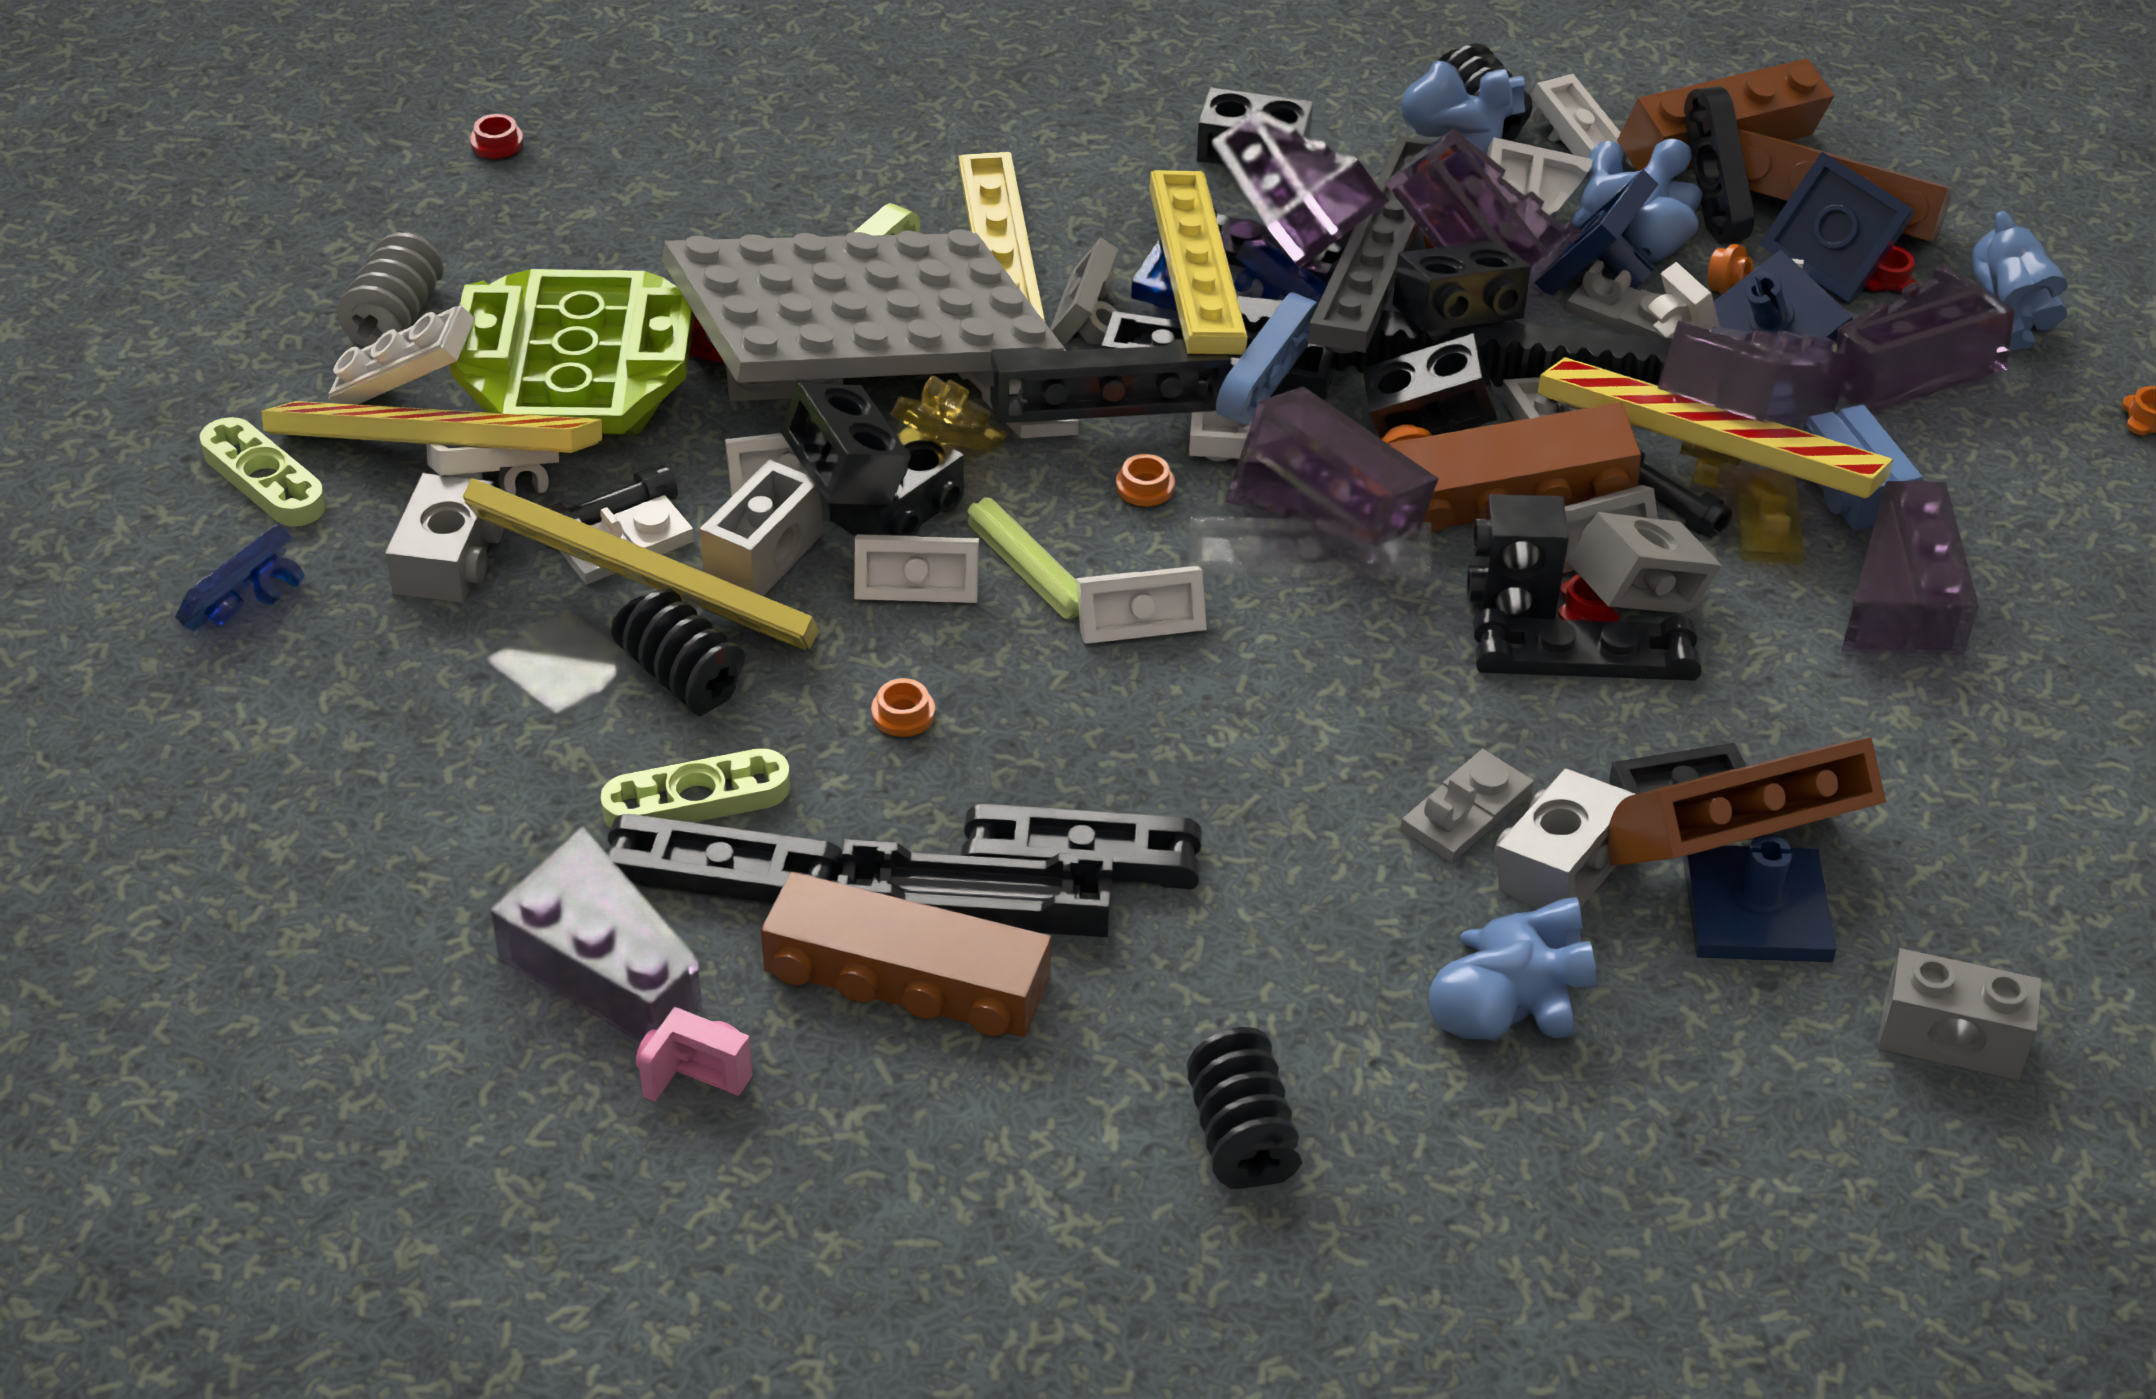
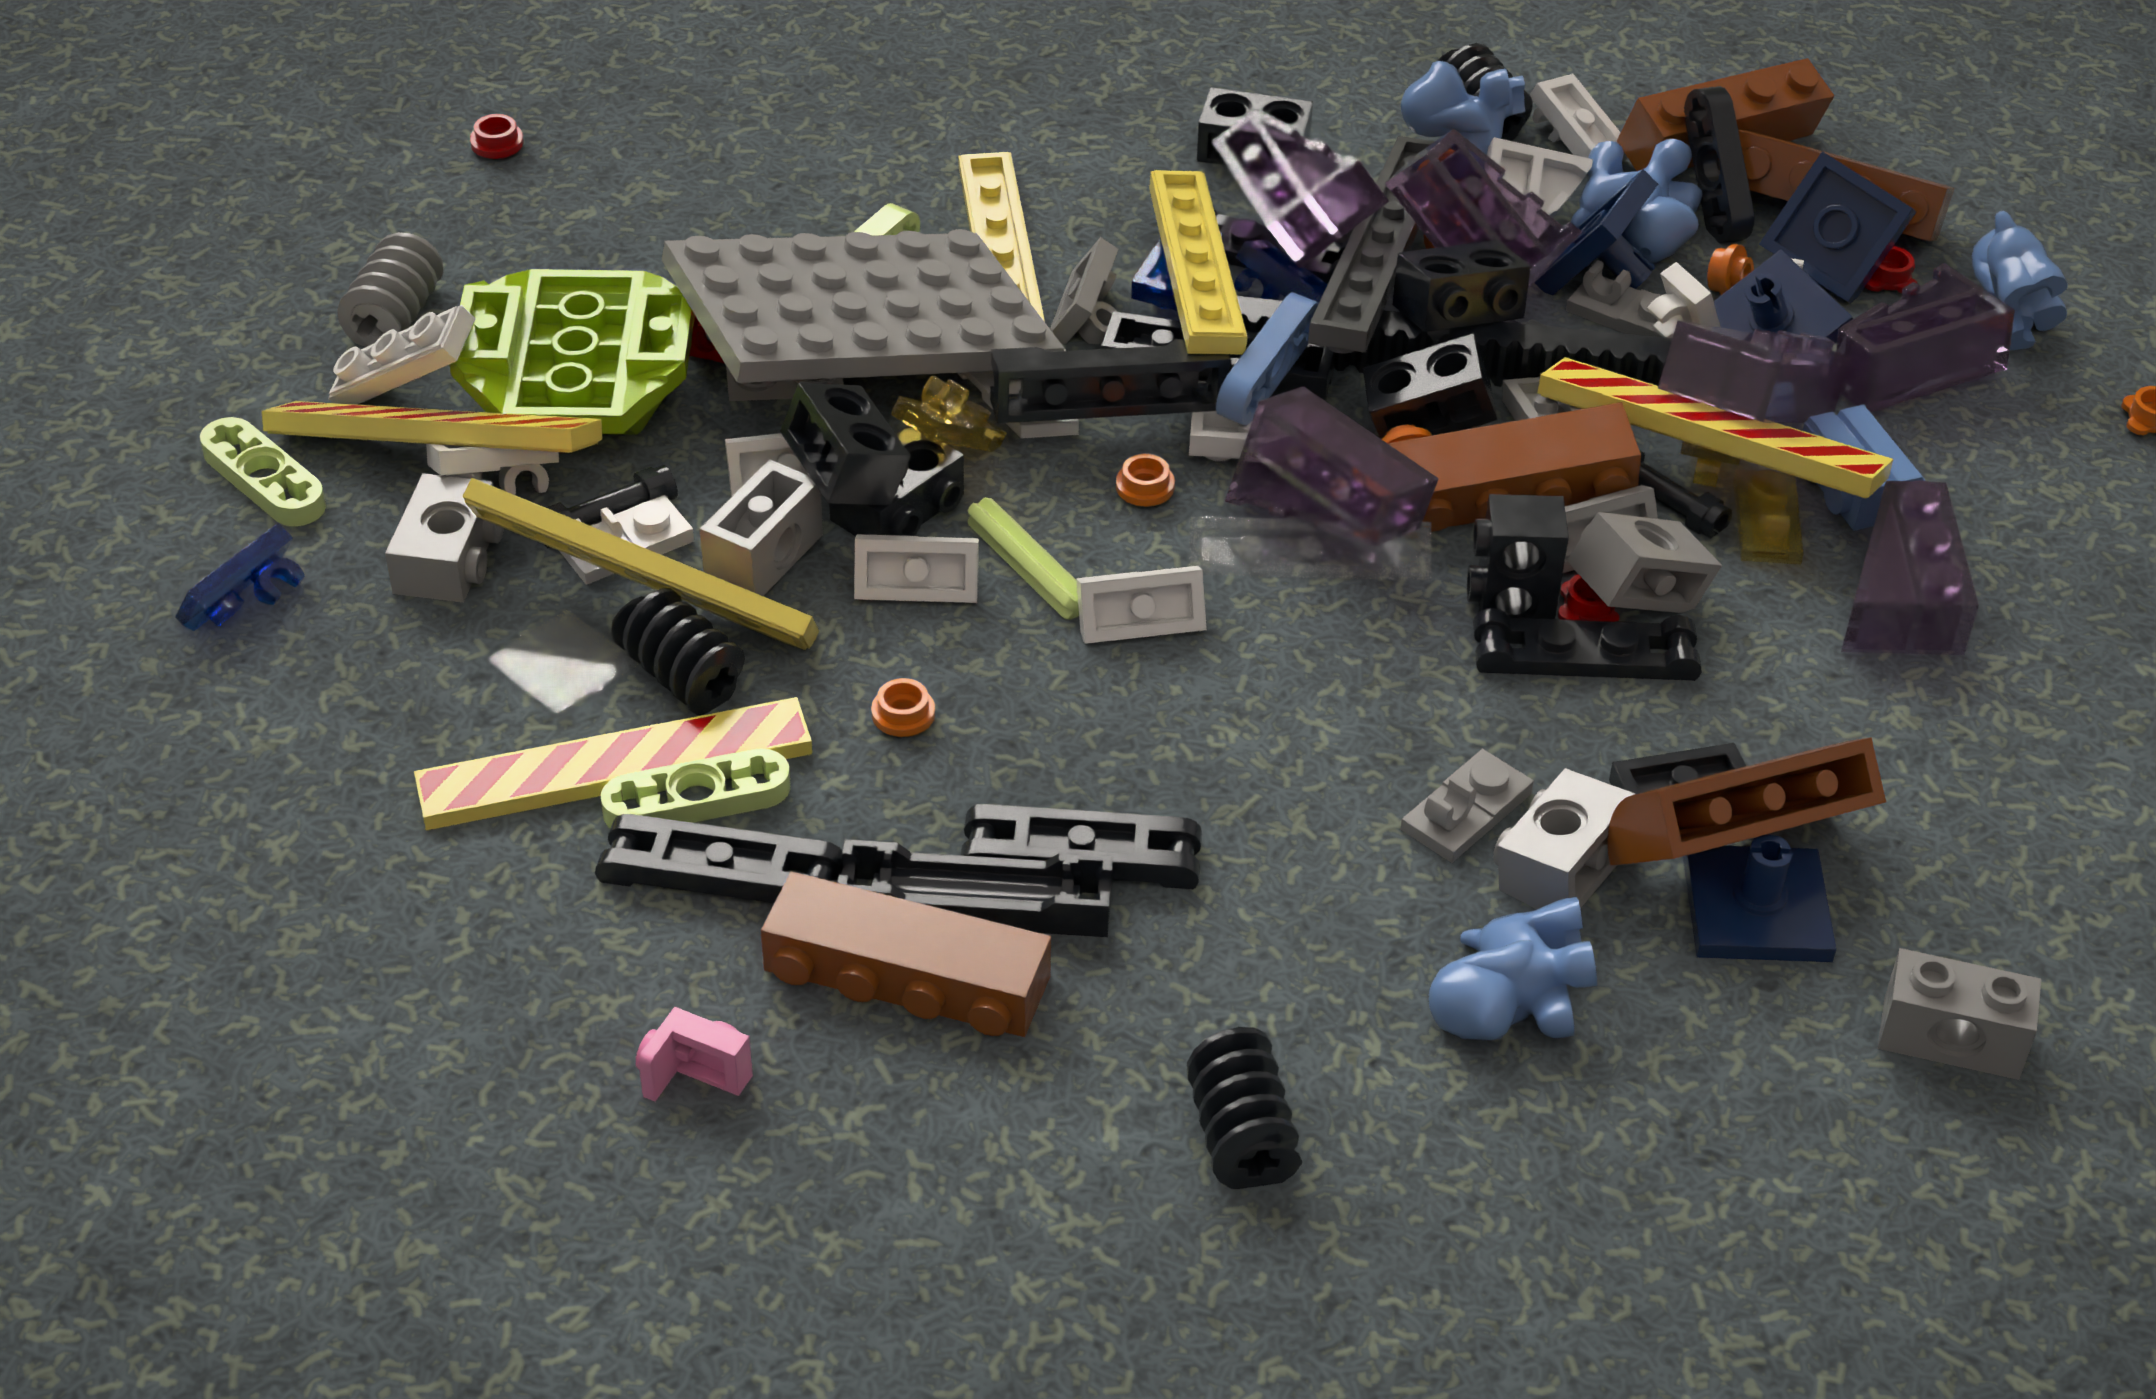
wedge [491,827,702,1043] -> none
none -> light yellow tile [414,697,812,830]

